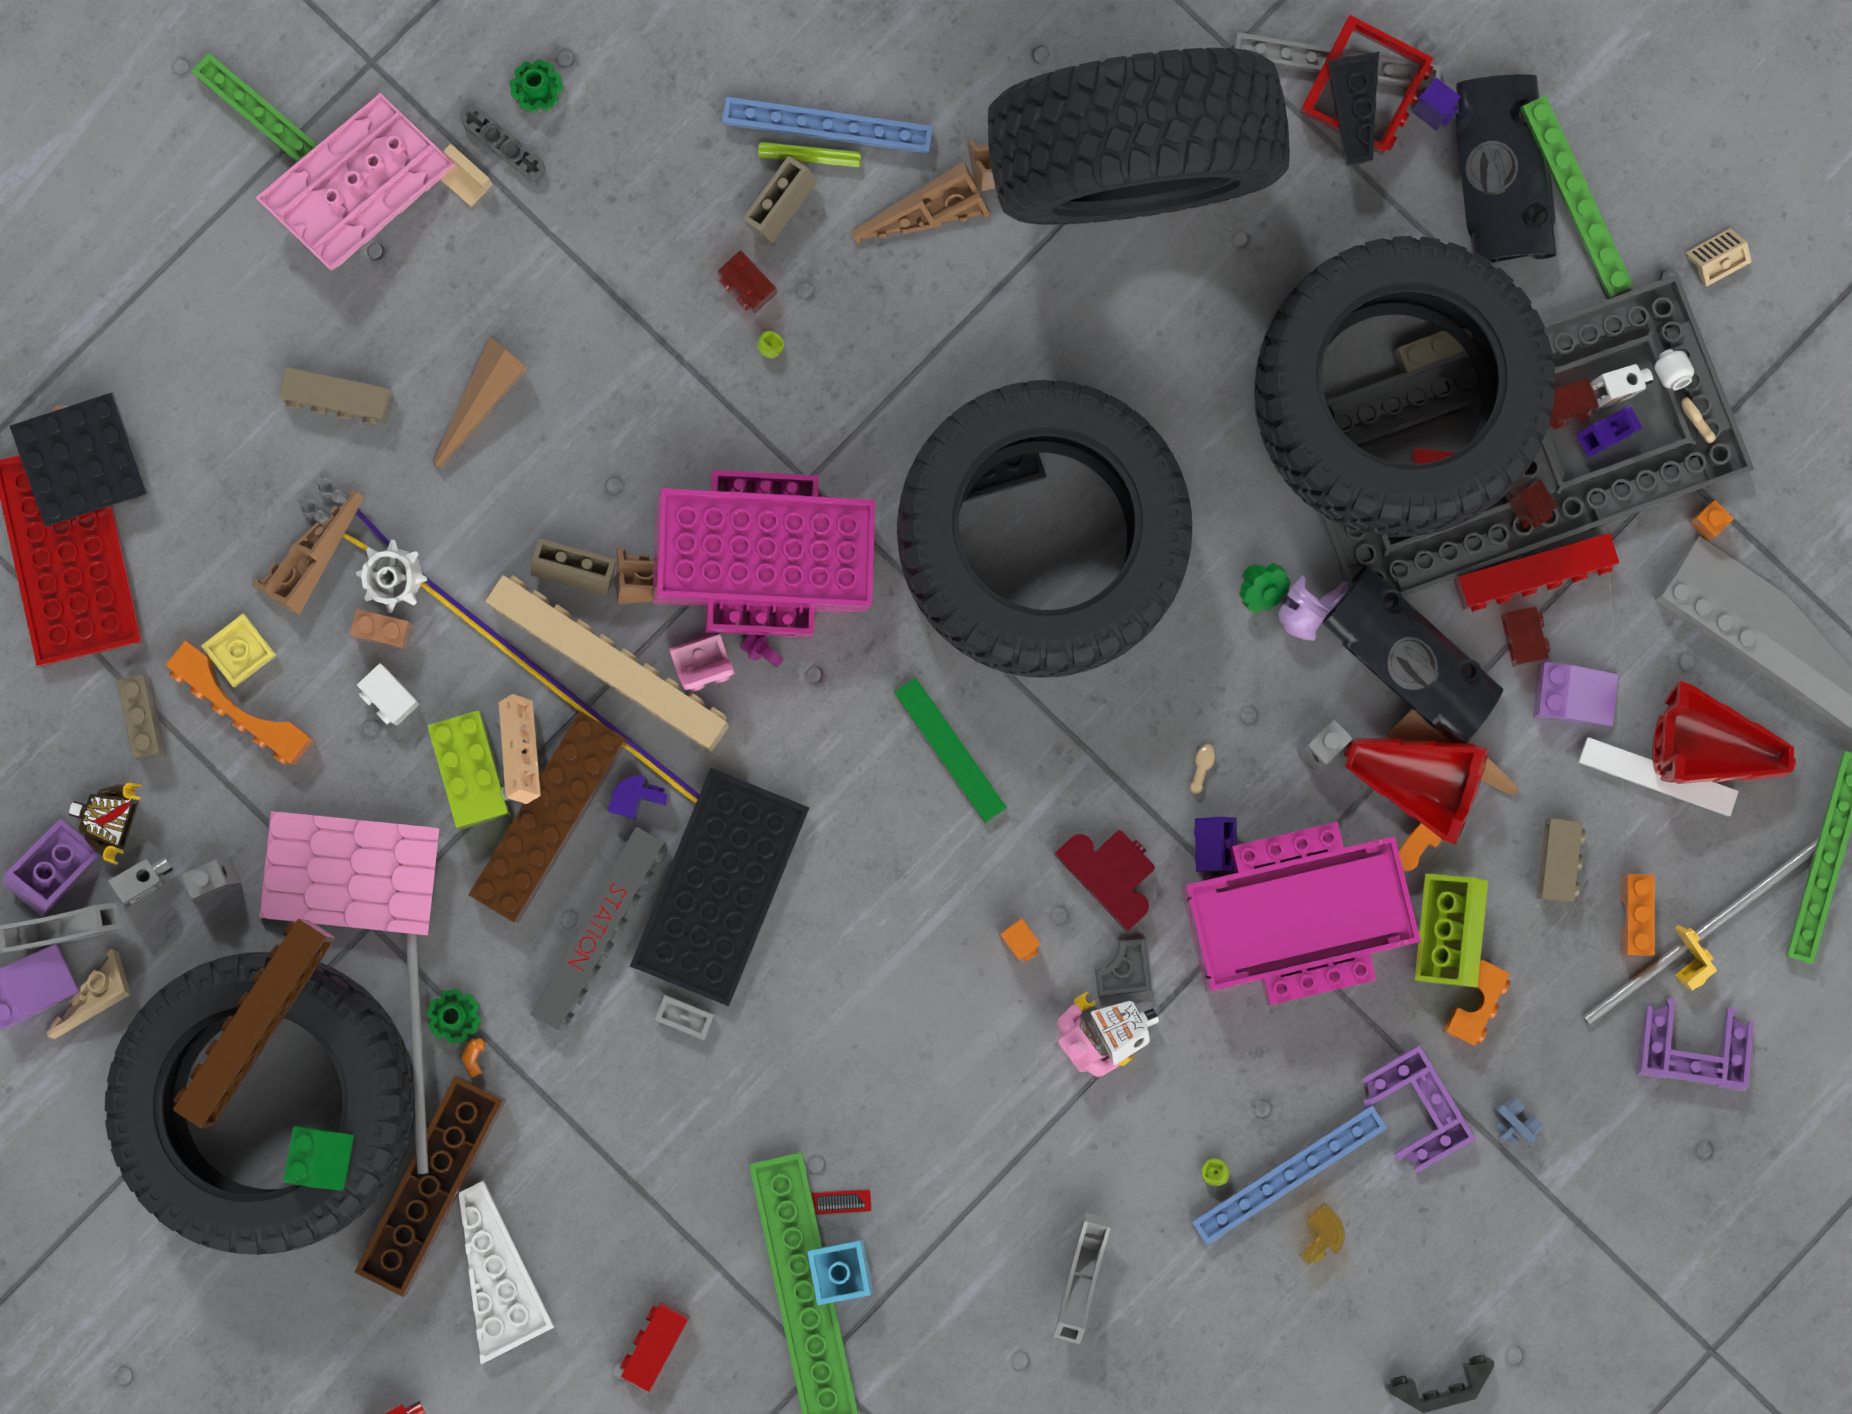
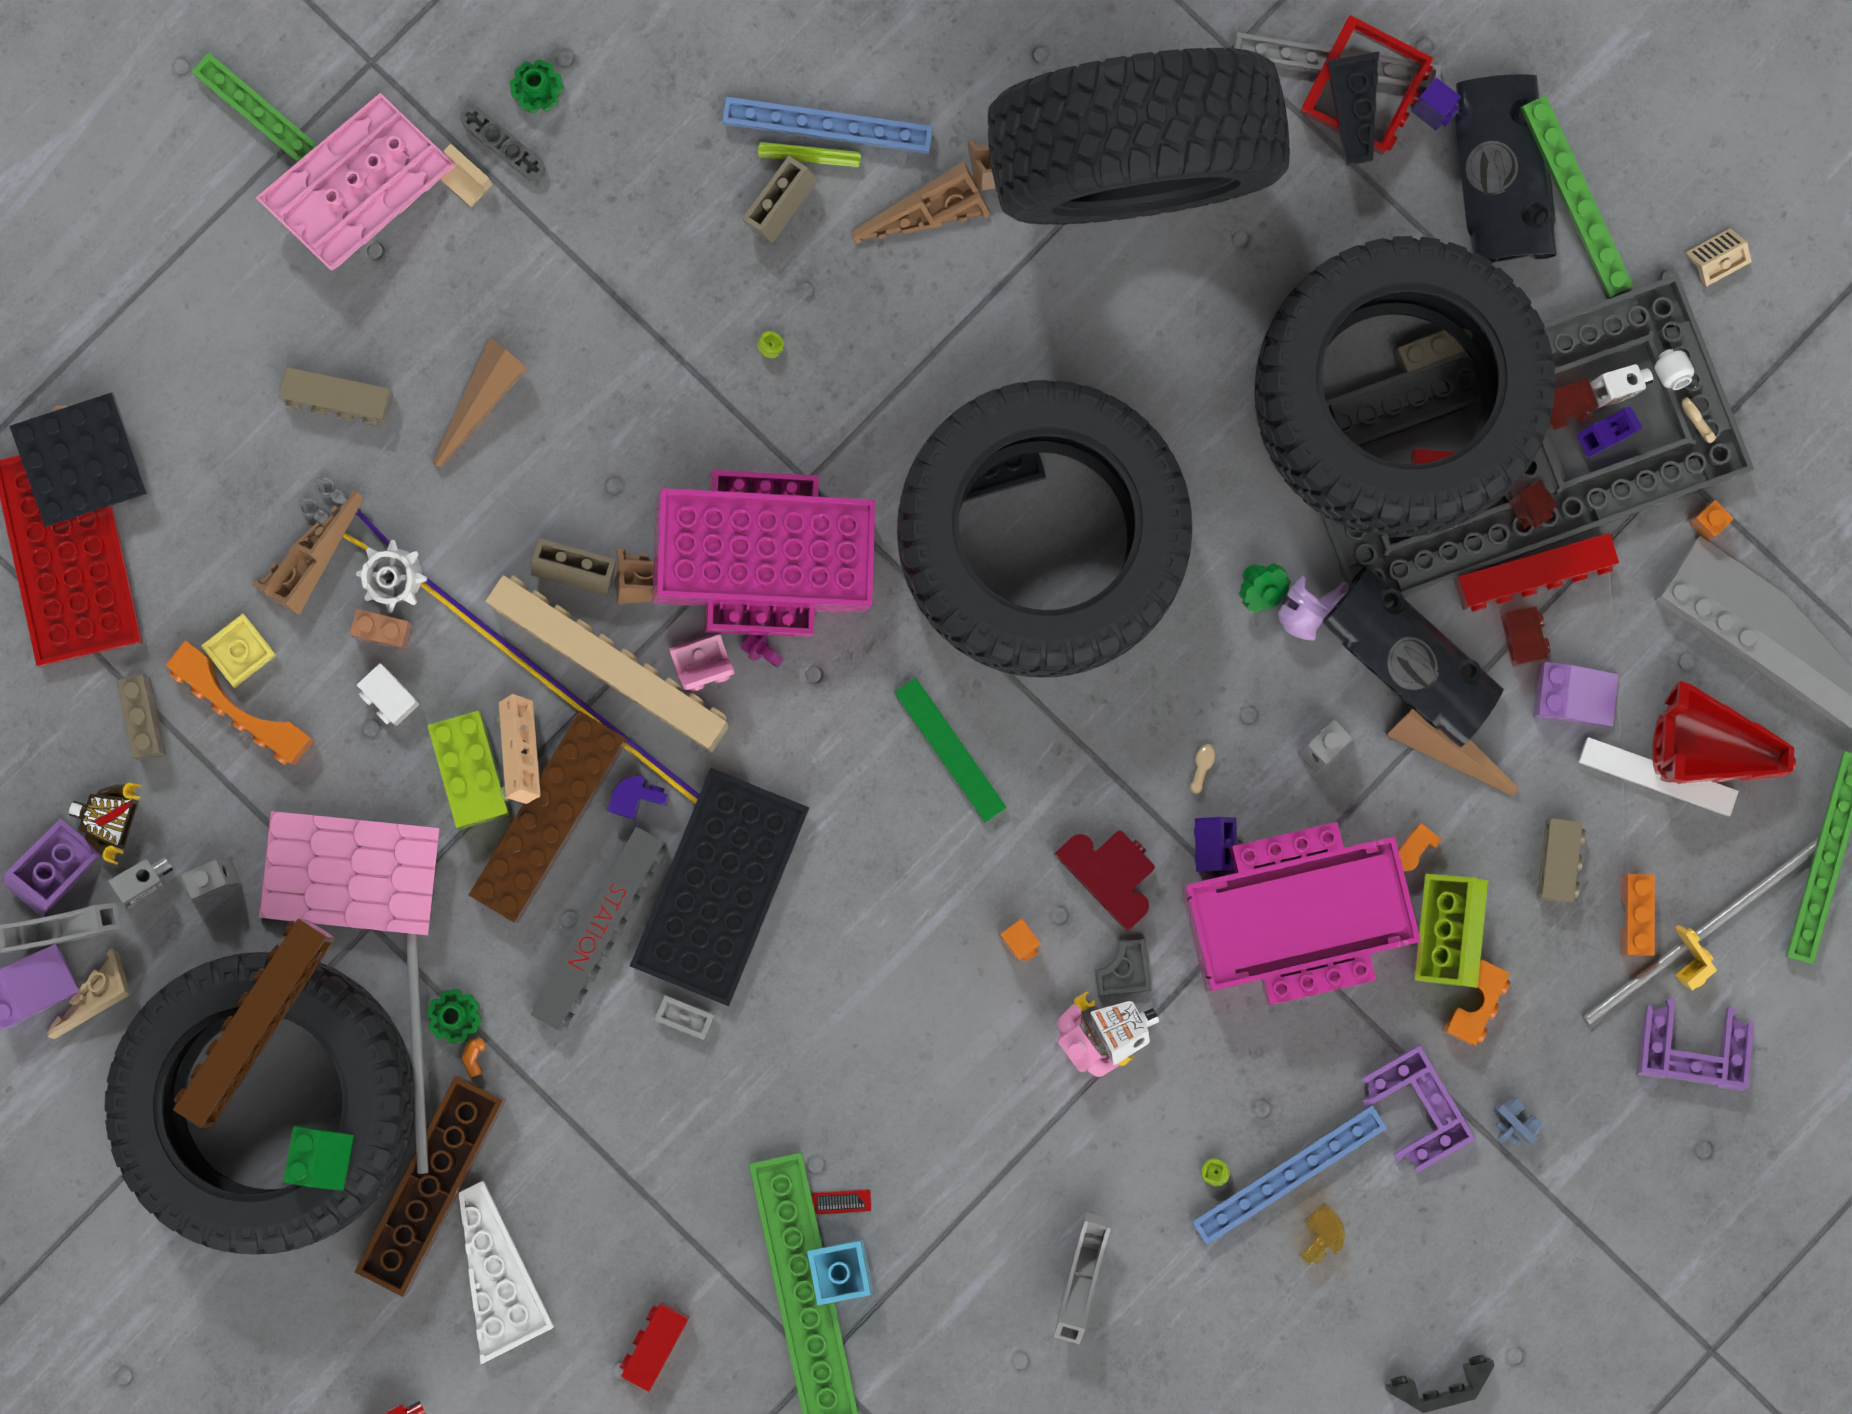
clear red brick [718,250,777,314] -> none
red cone [1344,738,1489,845] -> none

